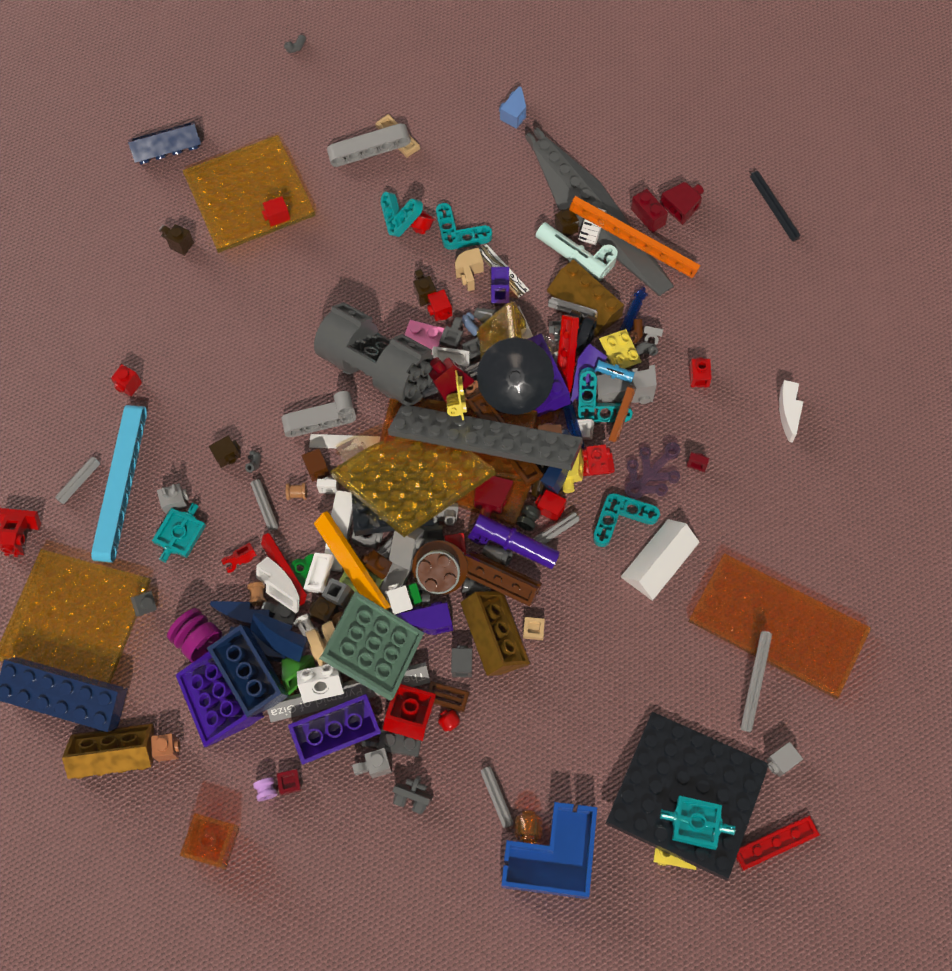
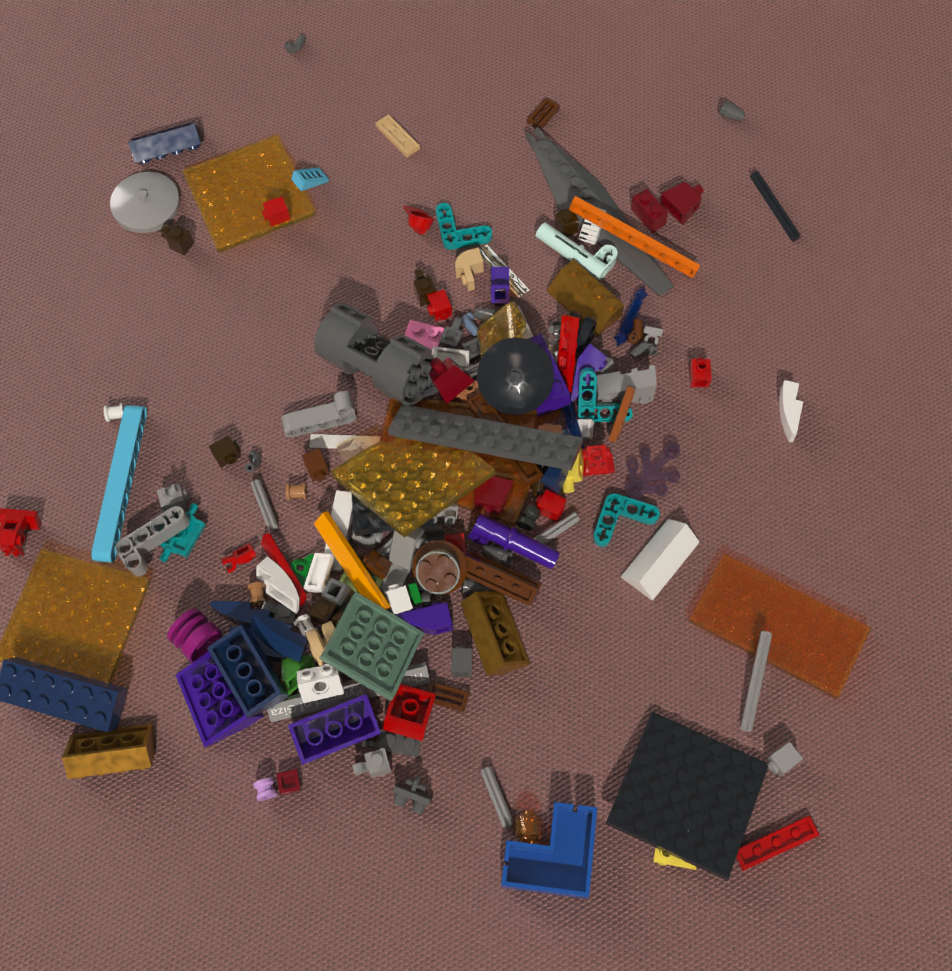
light grey axle [55,457,100,504] -> none
red brick [111,364,142,396] -> none
dark grey plate [131,591,157,616] -> none
nougat brick [151,733,181,762] -> none
clear orange brick [180,813,240,870] -> none
white plate [317,477,339,494] -> none
light grey beam [327,123,411,167] -> none
teal beam [381,192,423,237] -> none
red piece [438,709,460,732] -> none
light yellow hinge [446,370,467,420] -> none
medium blue slope [499,87,526,129] -> none
tan plate [523,617,545,640] -> none
light grey axle [548,297,598,318] -> none
dark azure pin [595,360,635,383] -> none
light yellow hinge [599,329,642,372] -> none
teal plate [660,796,735,850] -> none
dark red plate [687,452,710,473] -> none
none -> white bush [104,403,125,422]
none -> light grey dish [110,172,180,233]
none -> light grey beam [116,506,190,577]
none -> medium azure slope [291,168,329,191]
none -> reddish brown tile [527,98,560,130]
none -> dark grey cone [719,101,745,122]

